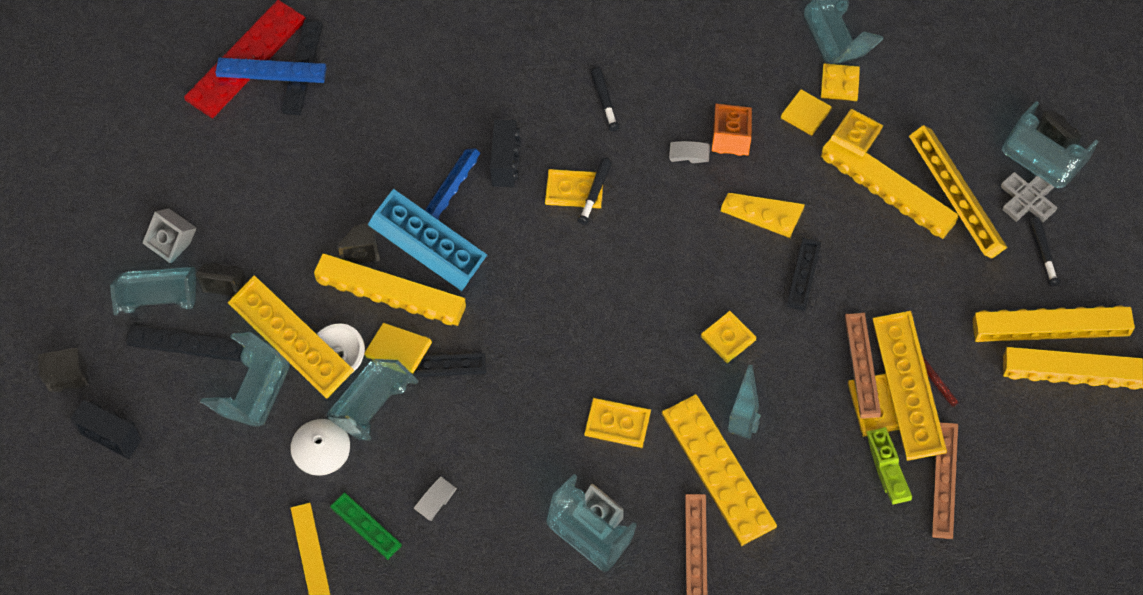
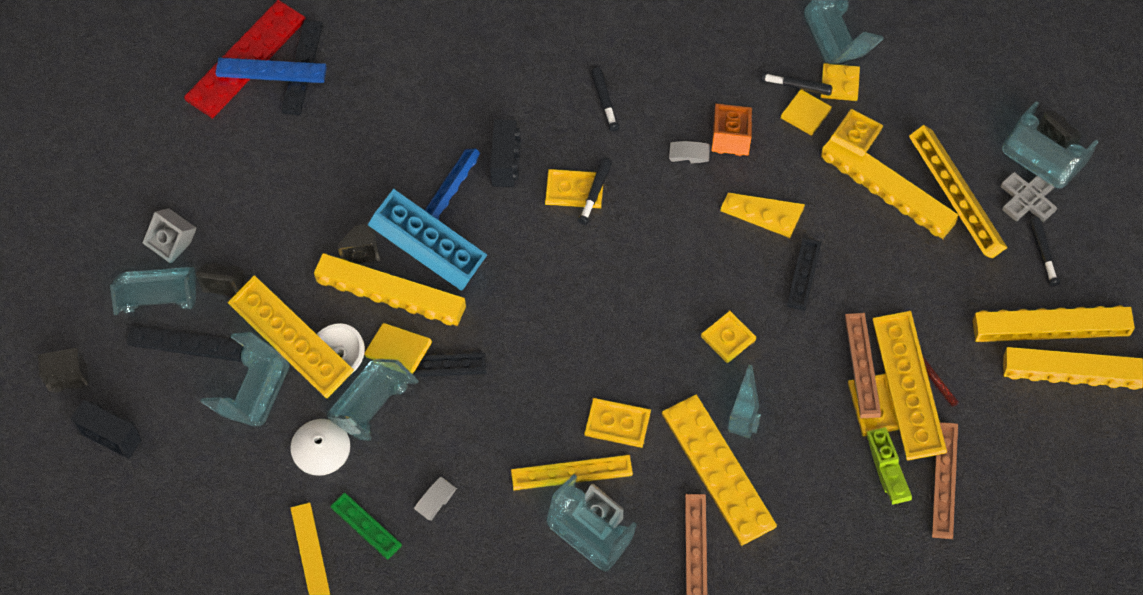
none -> yellow tile [511,455,633,490]
none -> black piece [761,71,833,96]

